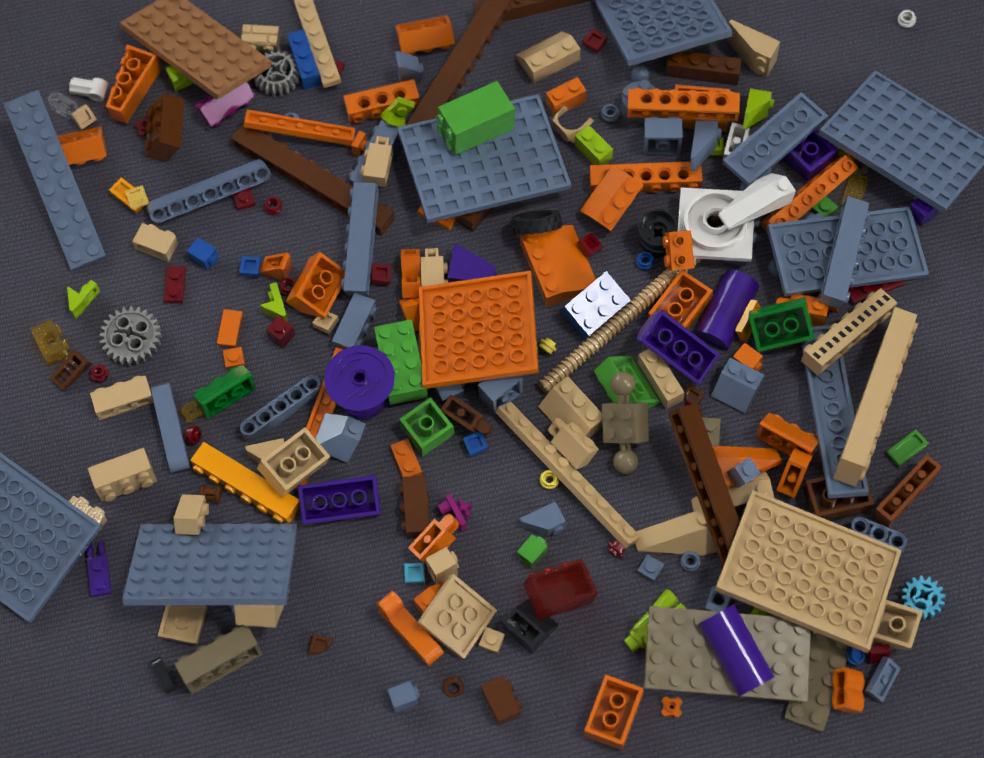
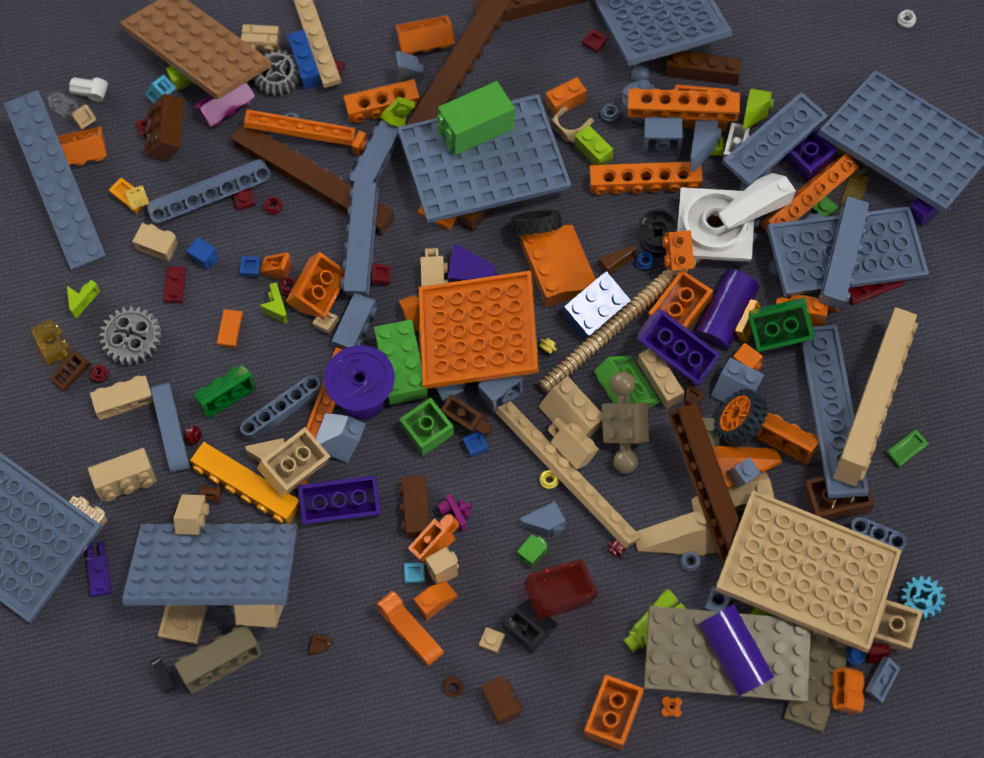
orange wedge [106,45,163,124] -> none
clear yellow plate [180,400,203,423] -> none
orange plate [223,347,245,370] -> none
dark red brick [266,316,295,349] -> none
tan brick [361,136,393,187] -> none
sand blue brick [387,681,420,713] -> none
orange plate [390,439,423,477] -> none
orange brick [401,249,421,298] -> none
tan plate [417,574,497,659] -> none
tan slope [515,32,580,84] -> none
dark red plate [576,233,603,257] -> none
orange slope [580,165,643,232] -> none
sand blue plate [637,554,665,582] -> none
tan slope [727,19,780,77] -> none
orange brick [777,448,812,498] -> none
tan brick [801,288,898,376] -> none
dark orange brick [873,455,942,528] -> none
none -> medium azure brick [145,75,176,104]
none -> reddish brown slope [598,245,637,275]
none -> black wheel [714,388,768,447]

